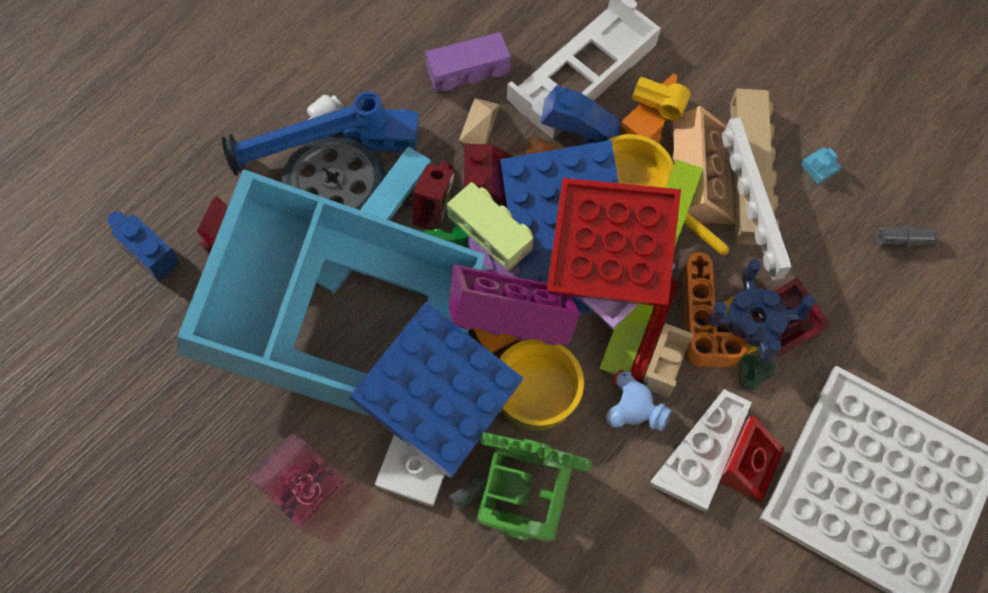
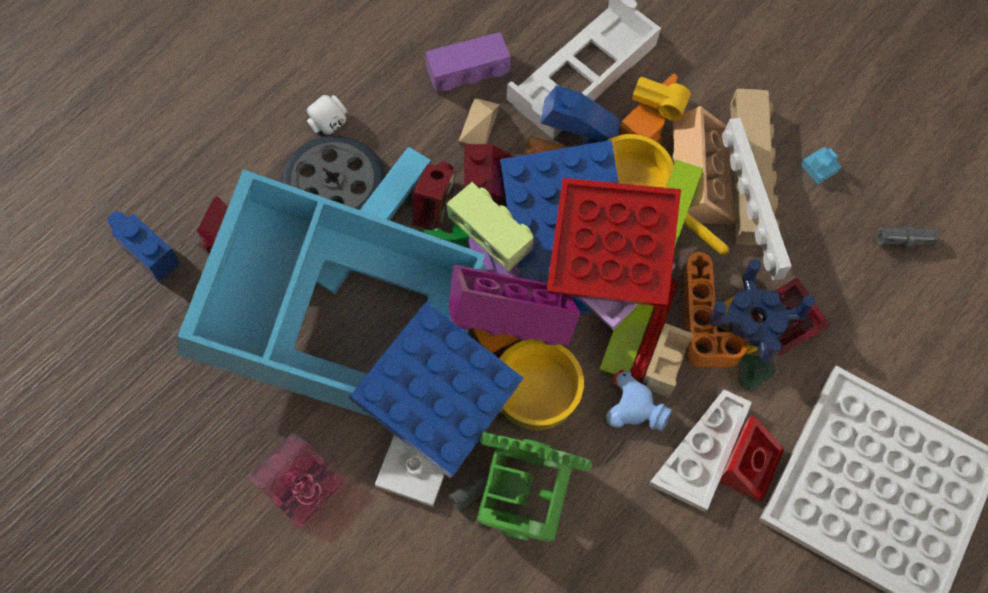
blue piece [221,91,387,176] -> none
blue brick [343,109,419,153] -> none

